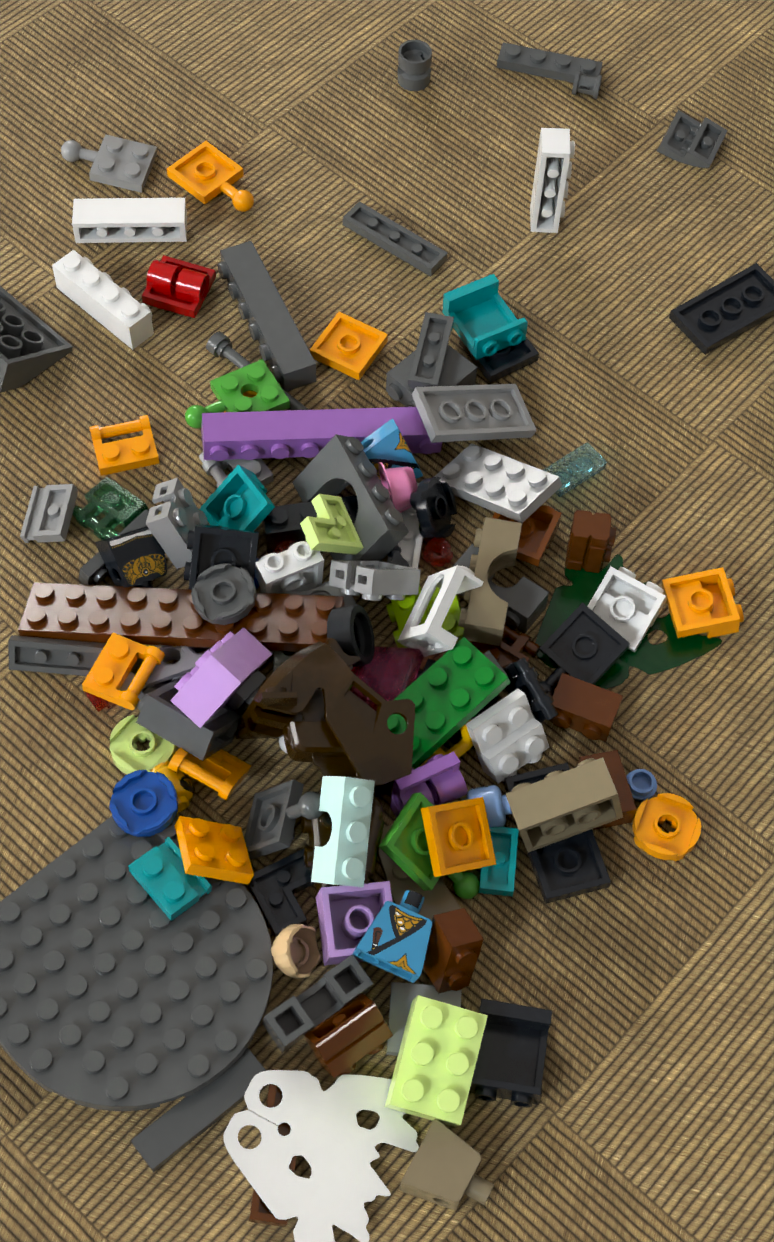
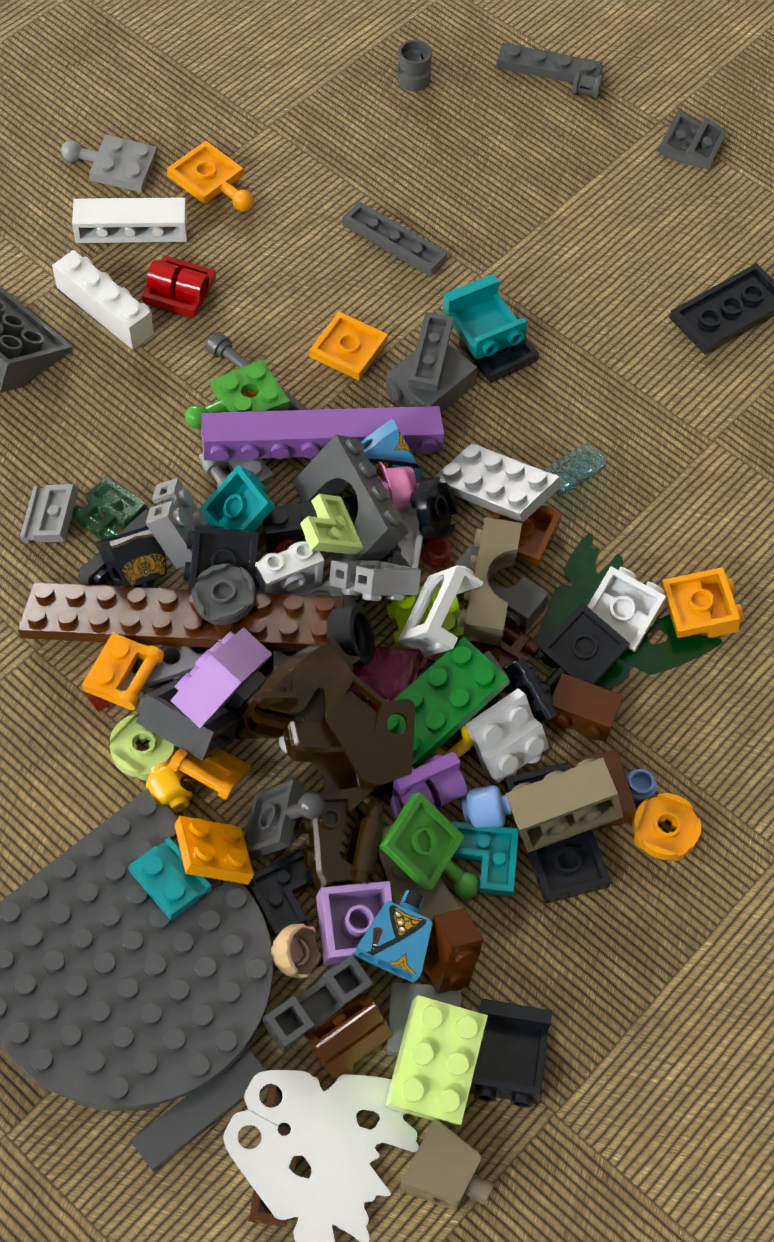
dark grey plate [8,635,106,676] -> none
light orange plate [89,415,160,476] -> none
blue tile [109,770,179,837] -> none
dark grey brick [217,241,316,392] -> none
light aqua arch [311,776,375,887] -> none
light grey plate [411,384,537,443] -> none
light orange plate [421,797,497,877] -> none
white brick [530,128,575,233] -> none
reddish brown brick [565,510,616,573] -> none

